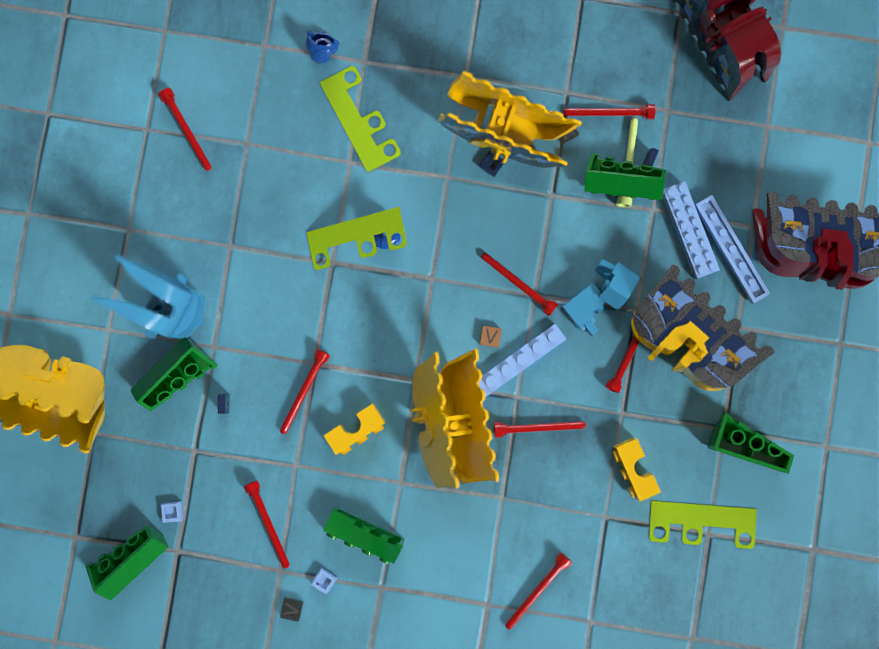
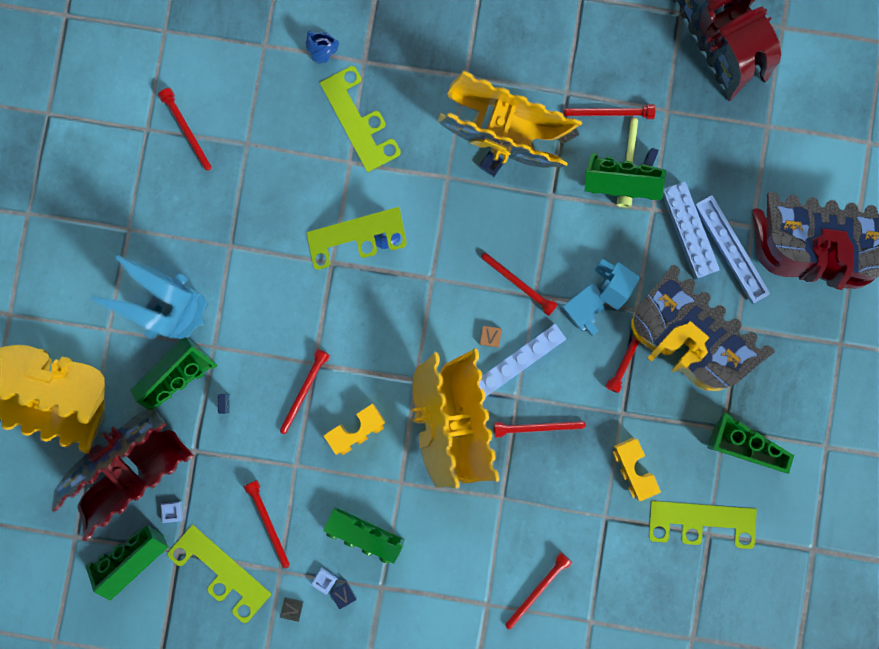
none -> dark red animal [51,409,194,541]
none -> lime piece [168,524,272,623]
none -> dark blue tile [330,582,357,610]

